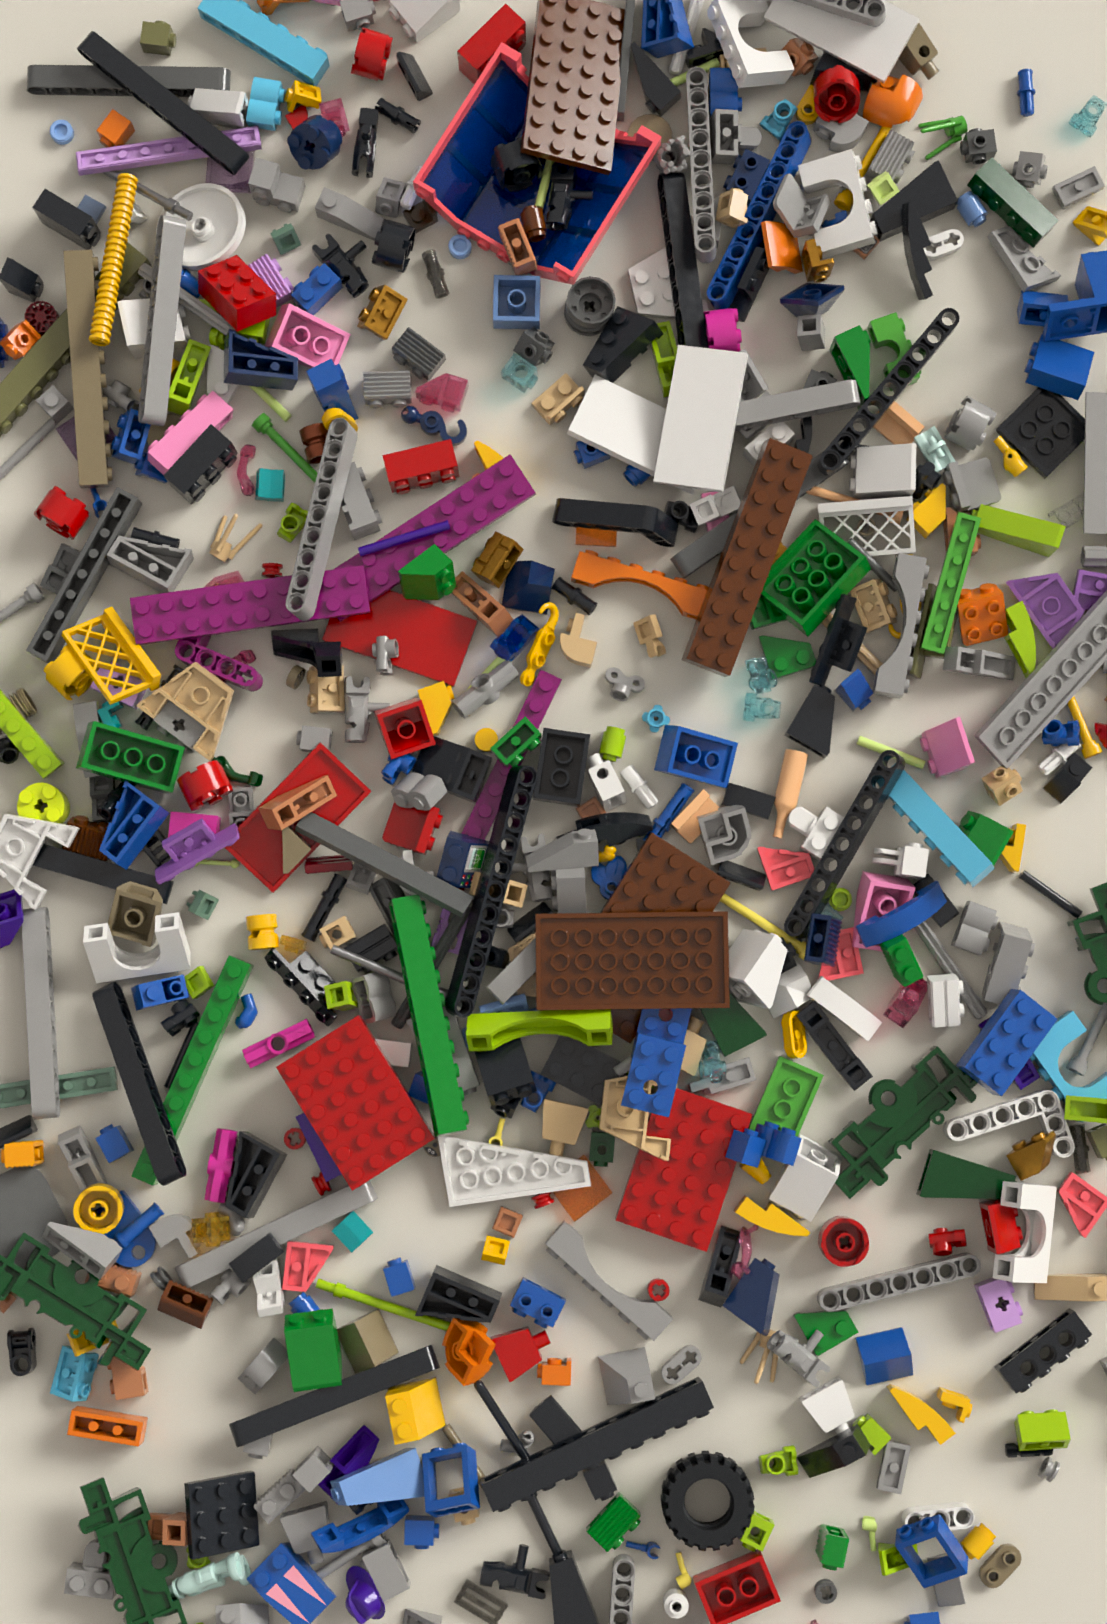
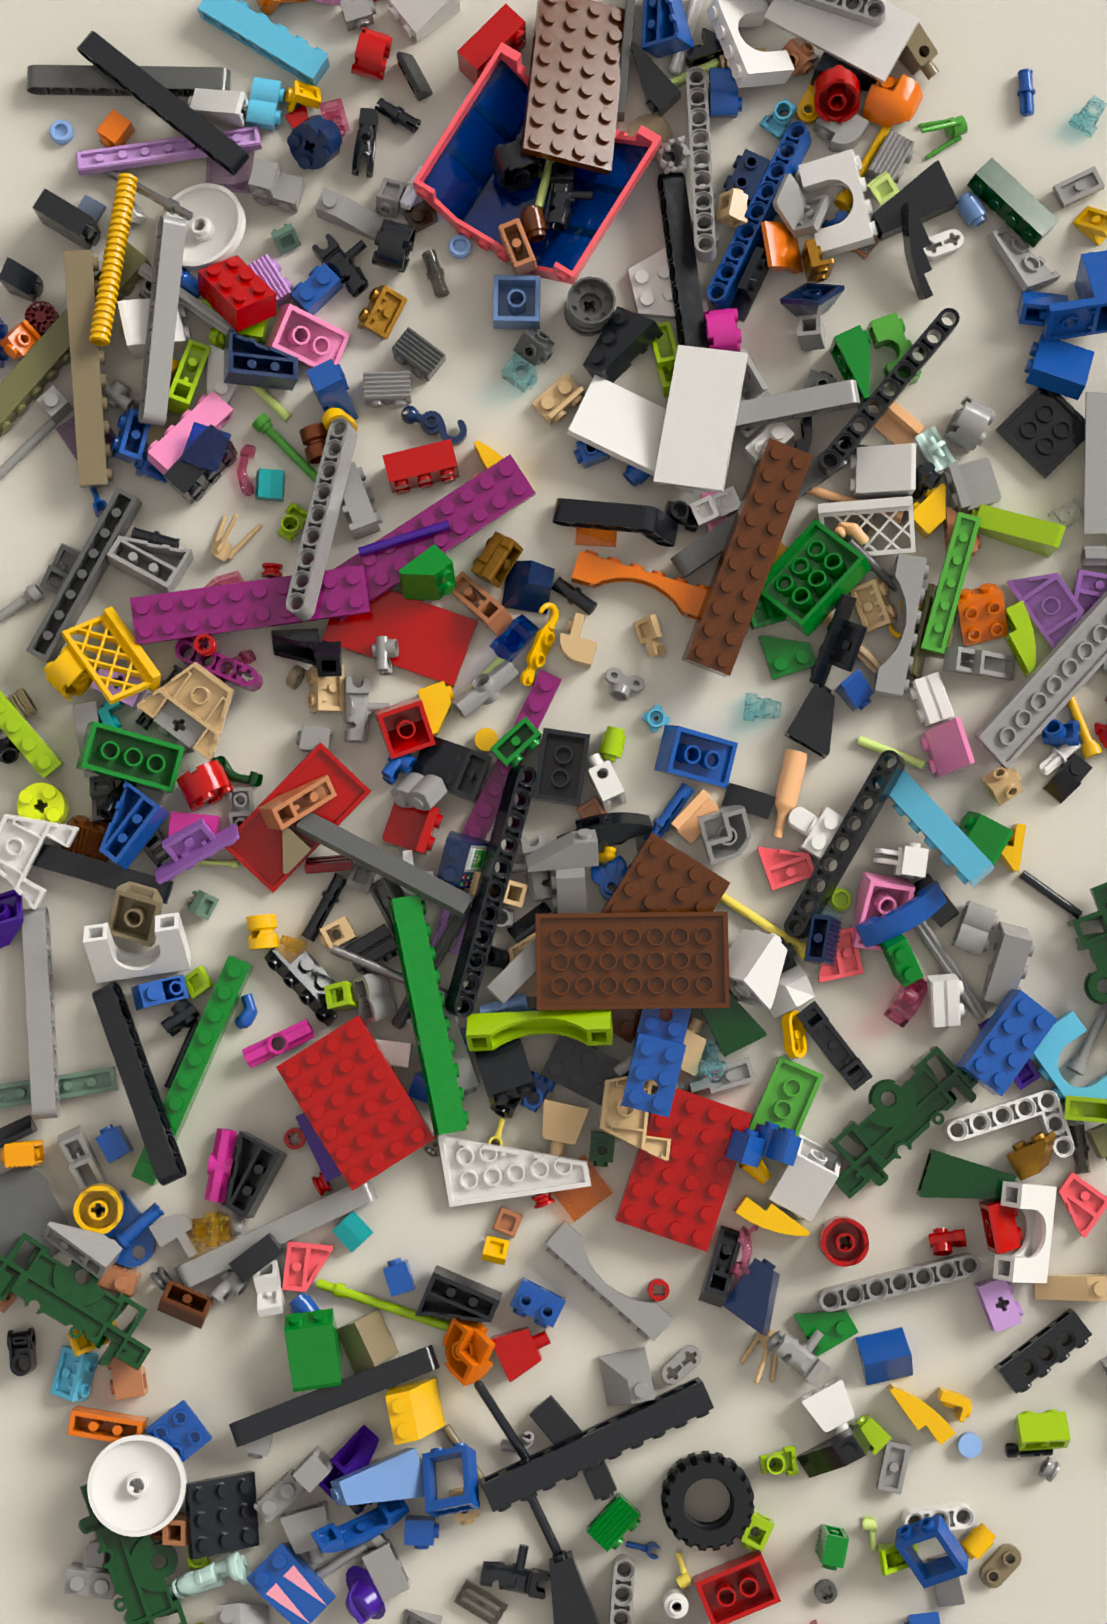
red brick [34,486,89,540] -> none
olive brick [140,21,176,56] -> none
light grey brick [238,1338,288,1394] -> none
clear pink slope [415,373,469,413] -> none
orange brick [537,1358,571,1386] -> none
lime plate [585,1105,602,1131] -> none
white axle [620,764,658,809] -> none
light grey brick [710,109,762,165] -> none
black slope [717,860,766,891] -> none
clear light blue plate [745,657,777,695] -> none
white slope [807,976,882,1041] -> none
dark grey brick [960,128,997,164] -> none
yellow piece [993,435,1028,478] -> none
light grey brick [1012,151,1048,188] -> none
none -> white dish [87,1434,187,1537]
none -> blue bracket [146,1400,212,1462]
none -> clear blue piece [180,422,231,473]
none -> red bush [193,634,217,657]
none -> light nougat arm [834,522,869,546]
none -> white brick [908,672,955,727]
none -> light blue tile [957,1432,982,1458]

